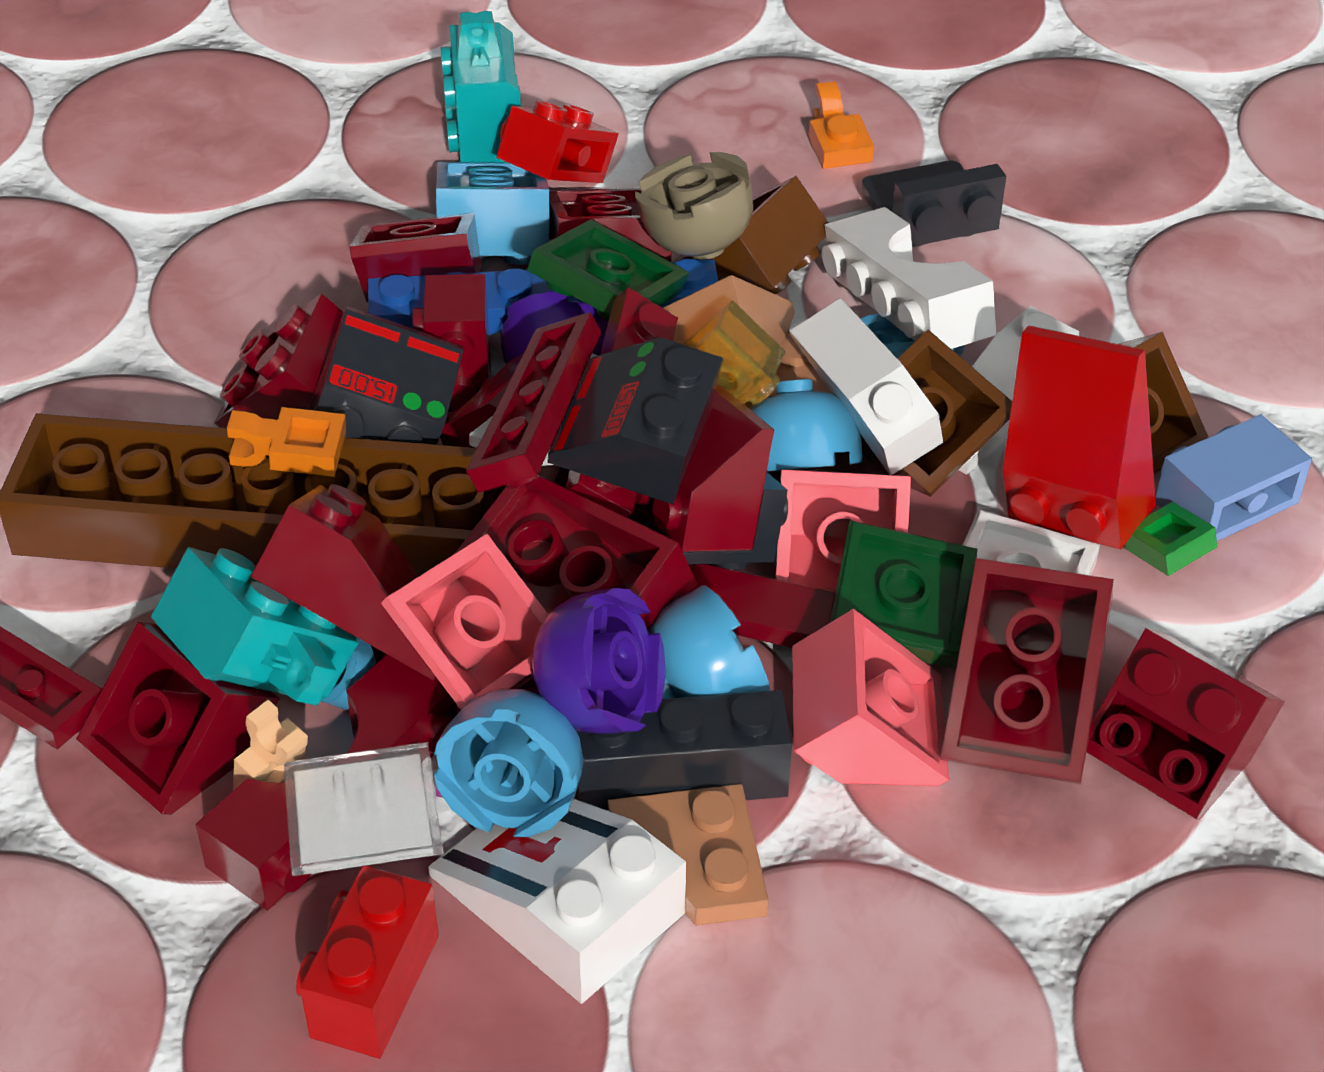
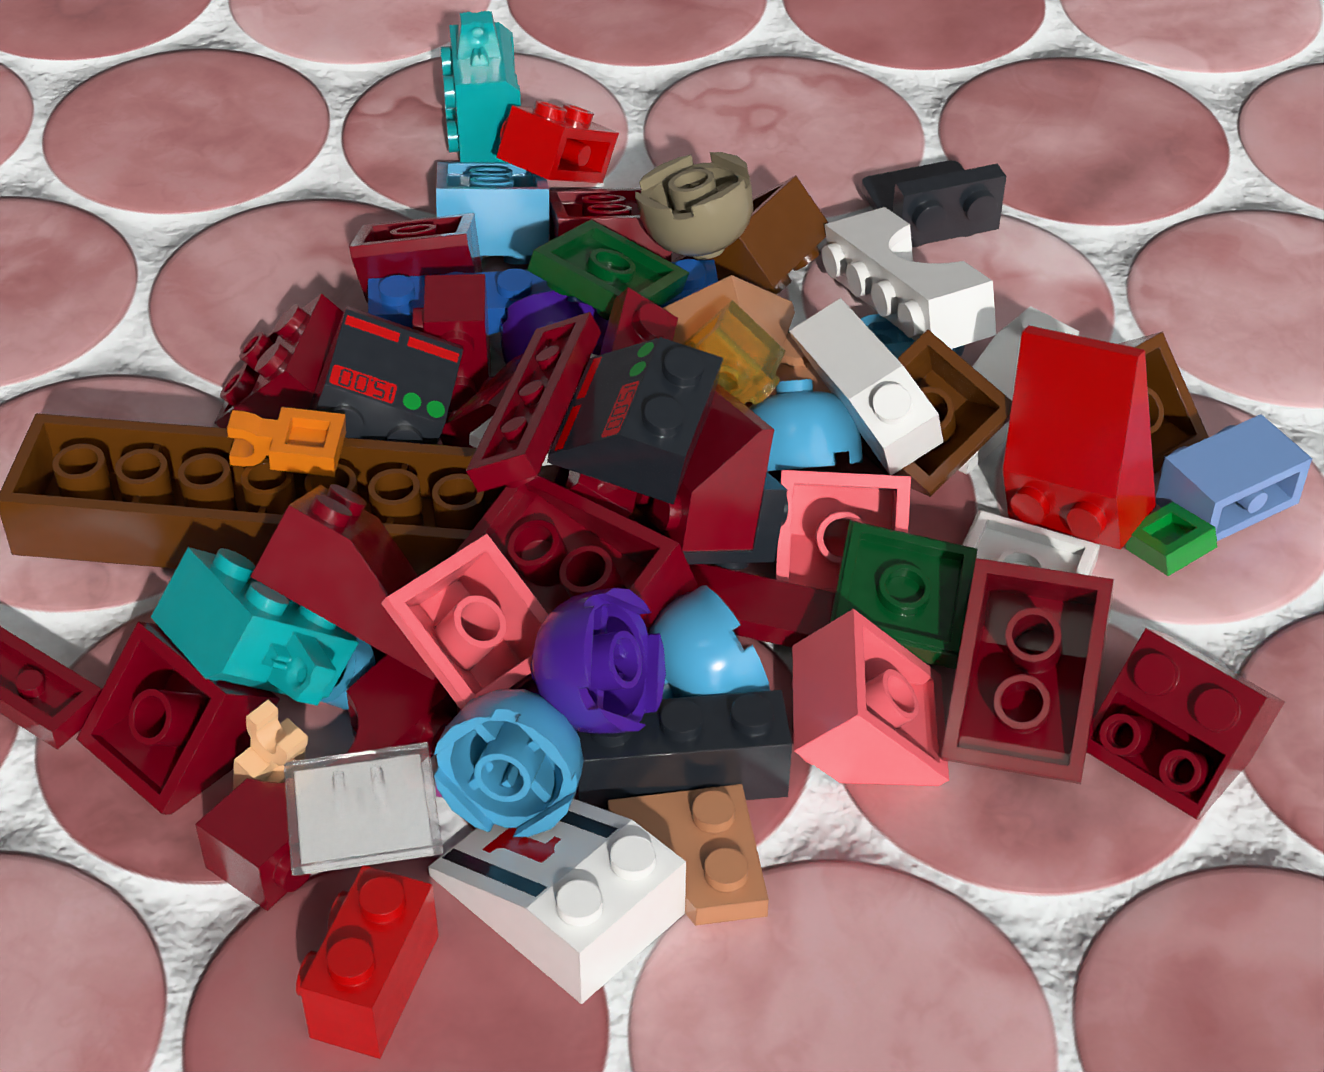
orange plate [808,81,874,169] -> none

